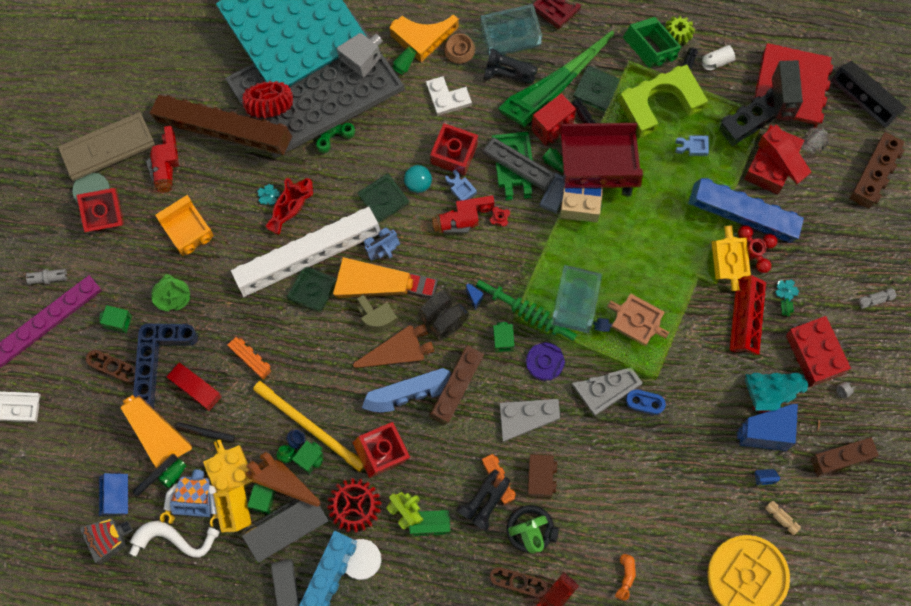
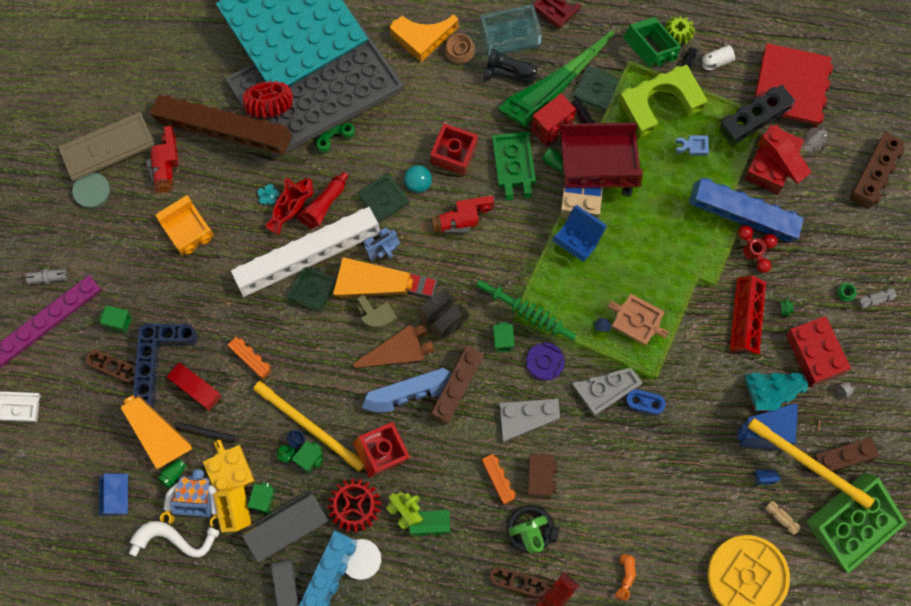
red brick [76,187,124,232] -> none
torso [80,518,133,565] -> none
black bar [133,453,178,496] -> none
bright green tile [151,274,190,311] -> none
dark orange flag [245,452,320,507] -> none
light grey torso [336,33,383,78] -> none
green cone [392,47,417,75] -> none
white plate [426,76,472,116] -> none
medium blue plate [445,170,477,201] -> none
black piece [456,469,511,531] -> none
blue slope [466,284,483,310] -> none
dark grey tile [483,137,555,191] -> none
red plate [490,207,510,227] -> none
sand blue tile [539,173,564,214] -> none
clear light blue brick [551,265,602,333] -> none
yellow plate [711,226,751,291] -> none
pearl dark grey brick [772,60,803,120] -> none
teal plant [775,279,799,302] -> none
black brick [830,61,907,128] -> none
none -> red piece [296,172,349,229]
none -> blue bracket [553,205,606,262]
none -> yellow piece [747,418,874,509]
none -> bright green slope [806,472,907,573]
none -> green plate [837,283,857,302]

